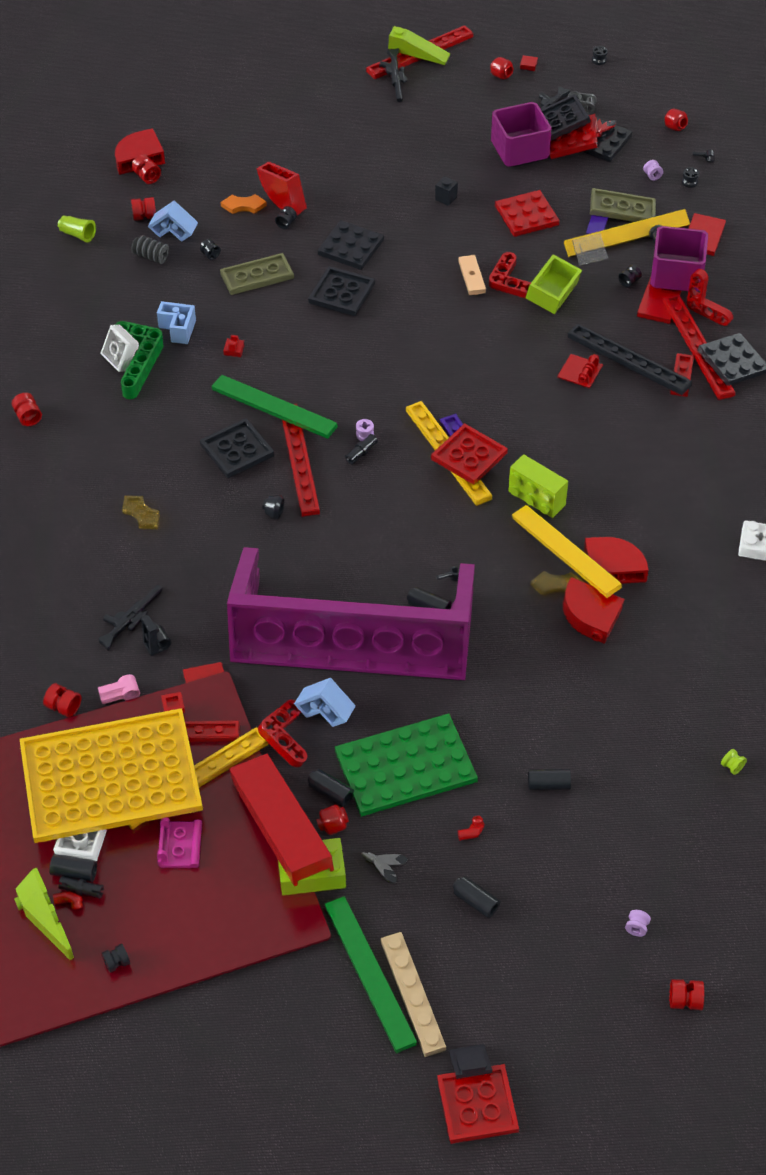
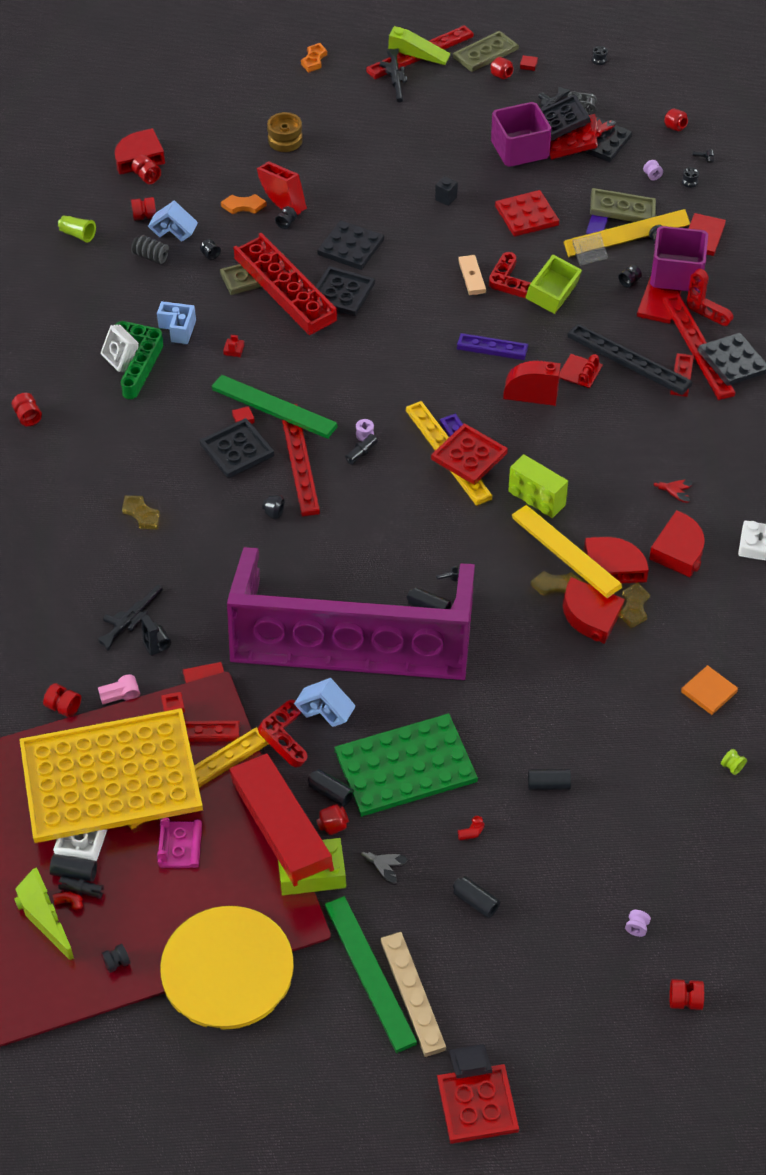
none -> yellow tile [161,906,294,1030]
none -> red tile [232,406,255,424]
none -> red tile [234,233,338,335]
none -> pearl gold wheel [267,112,303,152]
none -> orange tile [301,43,327,73]
none -> olive tile [453,31,519,72]
none -> dark purple tile [457,333,528,360]
none -> red brick [503,361,561,406]
none -> clear yellow tile [619,582,650,629]
none -> red brick [649,510,704,577]
none -> red piece [653,480,693,503]
none -> orange tile [681,665,738,715]

